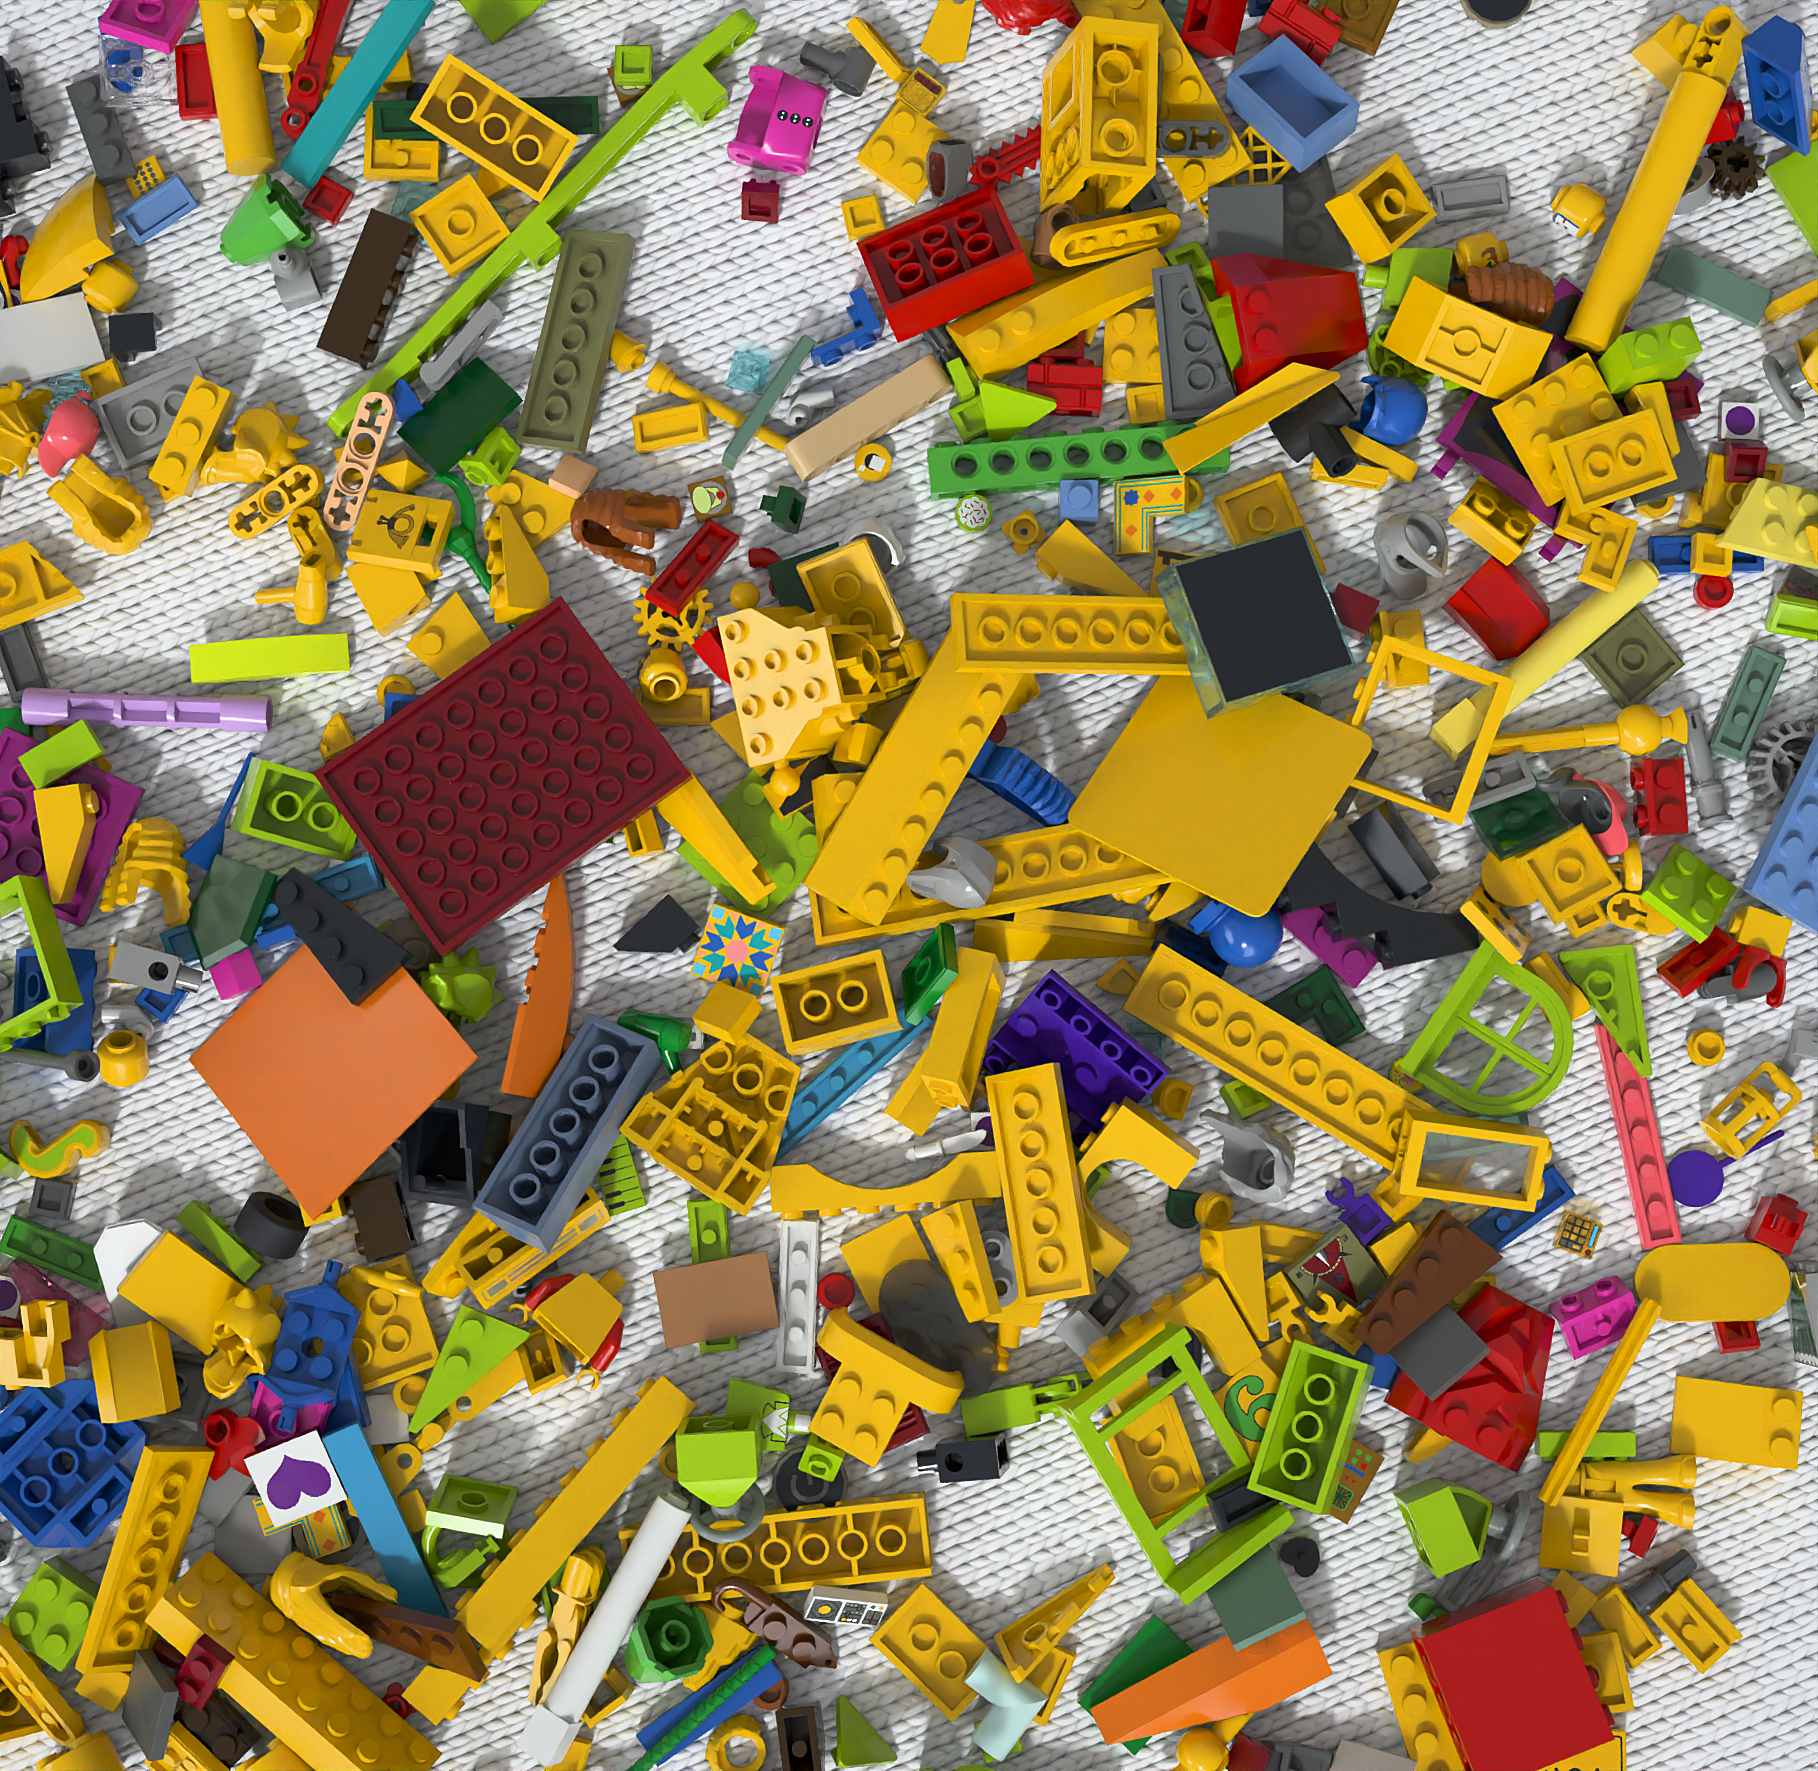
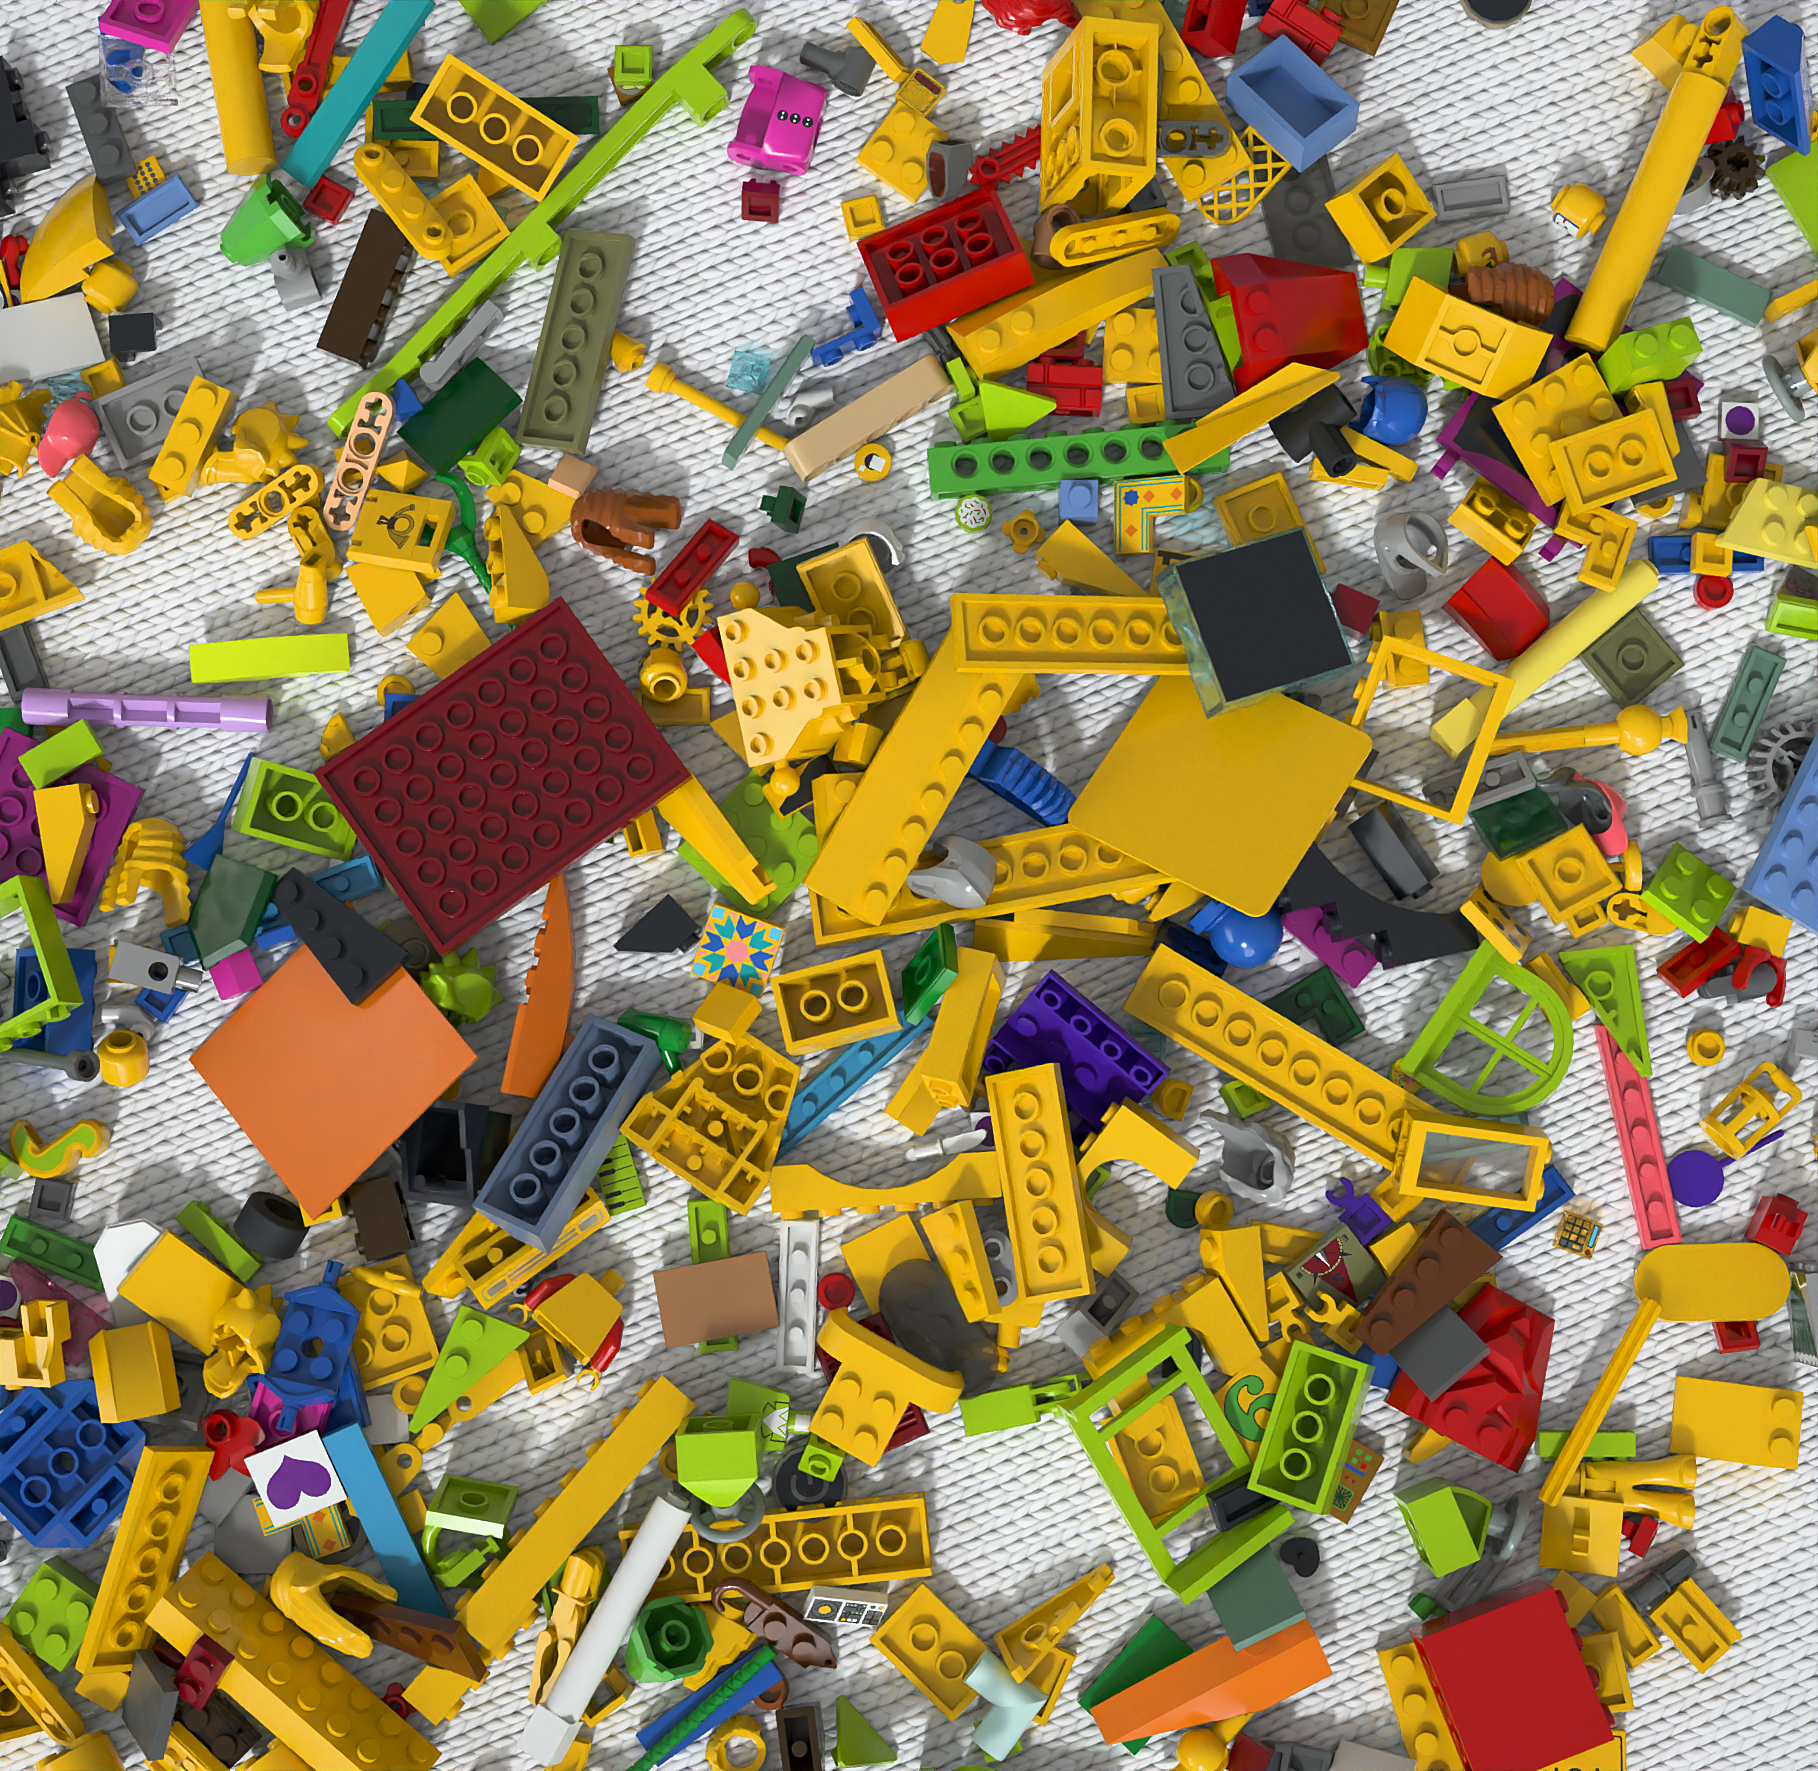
red tile [175,43,218,121] -> none
yellow tile [631,401,710,454] -> none
tile [687,475,734,523] -> none
black torso [917,1430,1010,1483] -> none
yellow tile [1096,957,1140,995] -> none
dark grey tile [1208,184,1284,260] -> none
dark pink bracket [1548,1275,1638,1360] -> none
red bracket [1630,758,1689,837] -> none
none -> yellow plate [354,143,453,260]

